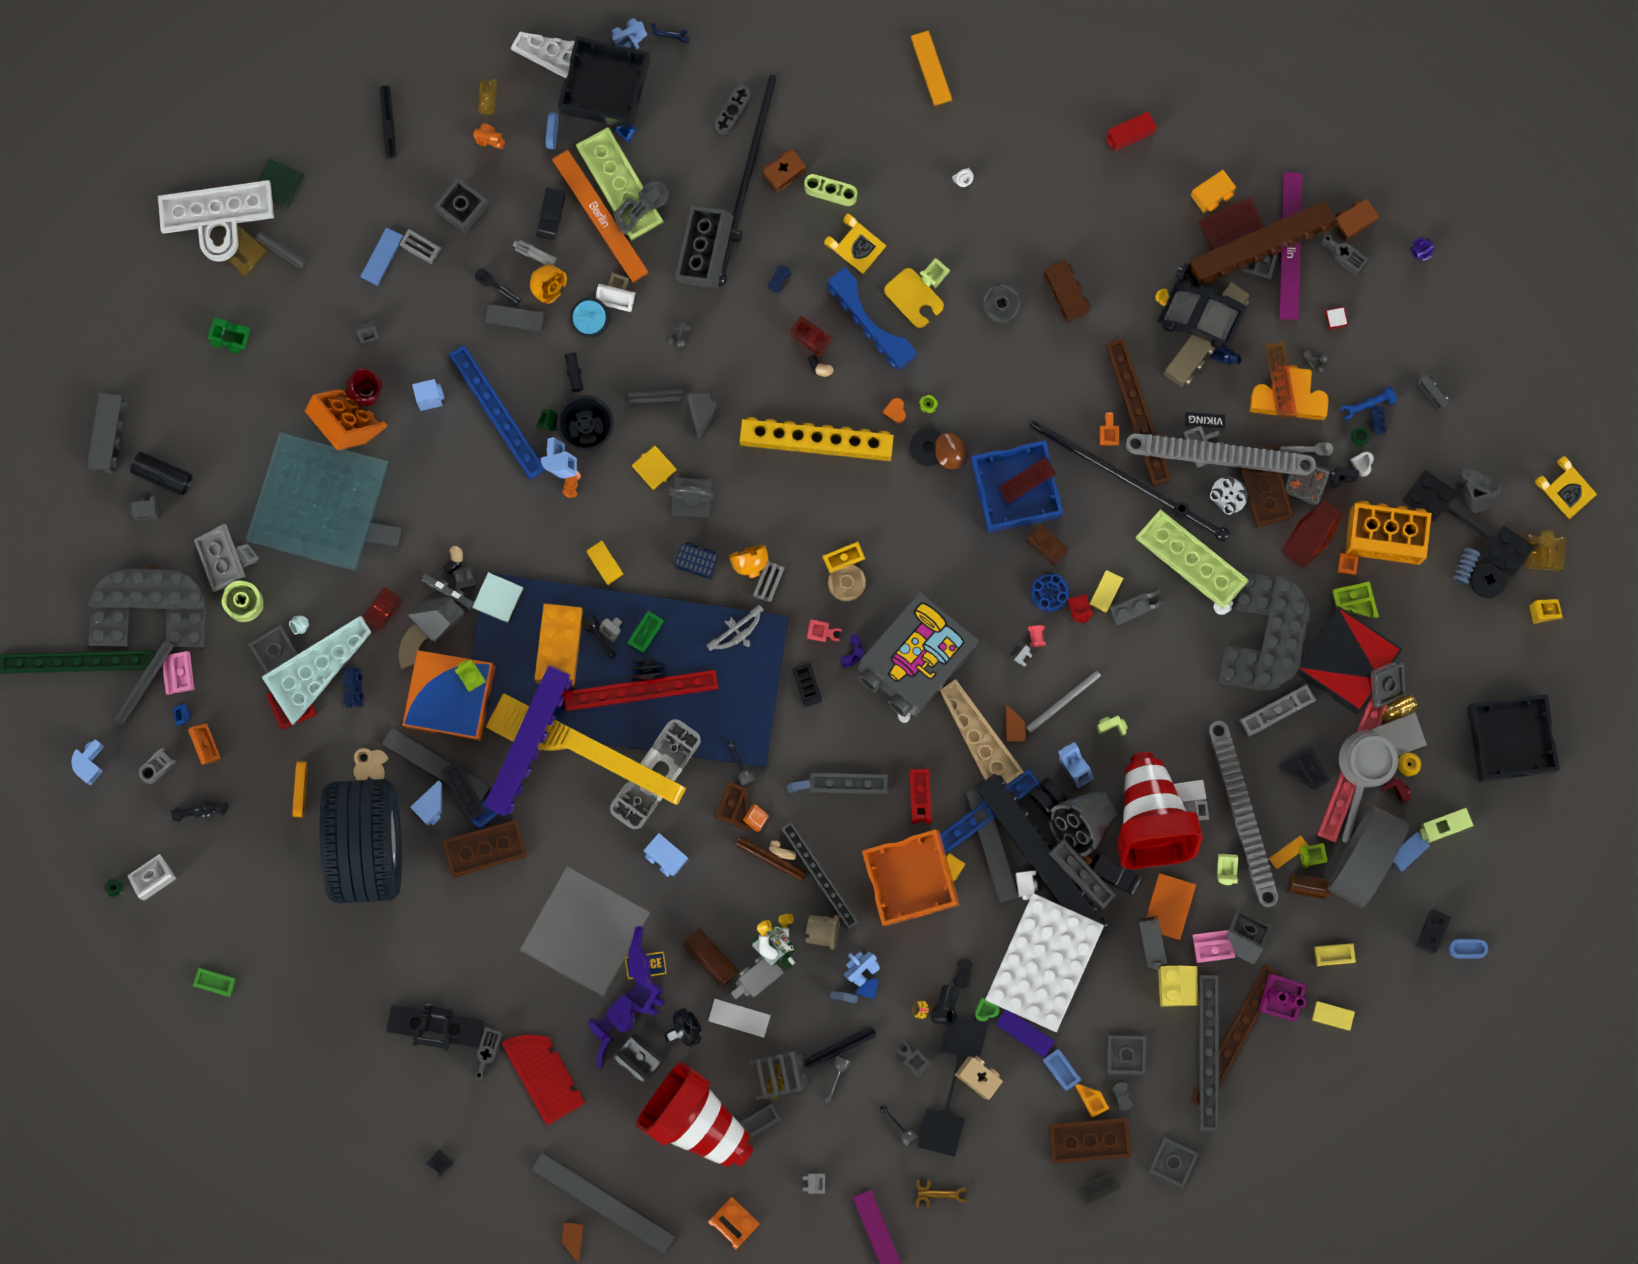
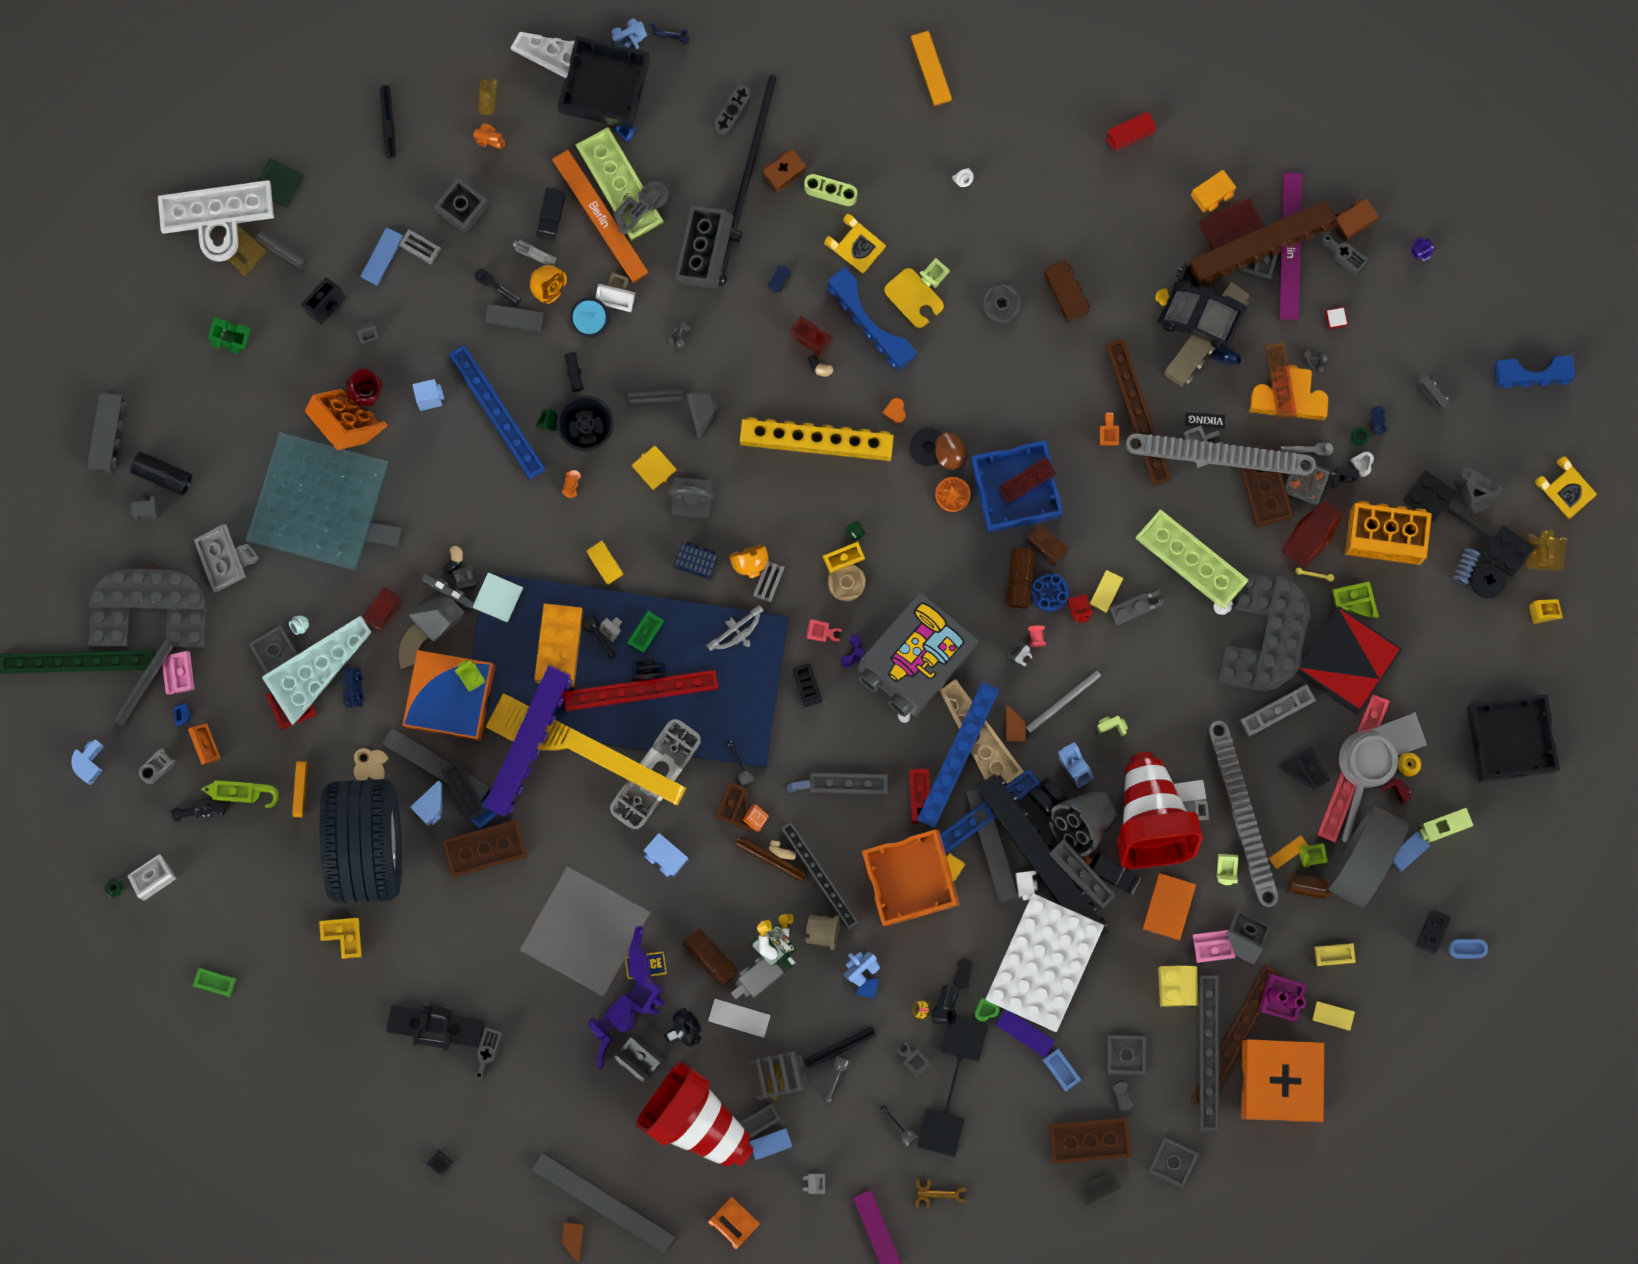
yellowish green brick [222,581,263,622] -> none
red piece [501,1035,586,1125] -> none
light blue brick [541,437,577,478] -> none
medium blue tile [546,112,558,149] -> none
sand blue tile [830,991,858,1003] -> none
lime plate [919,395,938,413] -> none
tan brick [955,1056,1003,1100] -> none
black bar [1030,420,1230,542] -> none
light orange tile [1075,1084,1109,1118] -> none
dark grey brick [1139,916,1167,970] -> none
plate [1210,476,1248,515] -> none
orange tile [1336,553,1359,575] -> none
blue piece [1340,386,1397,420] -> none
dark grey tile [1371,660,1406,708] -> none
clear yellow hinge [1382,695,1418,722] -> none
none -> lime plate [201,780,279,808]
none -> black brick [301,277,346,325]
none -> yellow plate [319,918,362,959]
none -> medium blue tile [749,1128,792,1160]
none -> dark green hose [845,521,866,542]
none -> blue plate [917,681,1000,829]
none -> orange wheel [935,477,971,512]
none -> reddish brown piece [1005,548,1036,609]
none -> orange tile [1241,1040,1324,1122]
none -> light yellow hinge [1295,568,1334,582]
none -> blue arch [1494,355,1575,389]

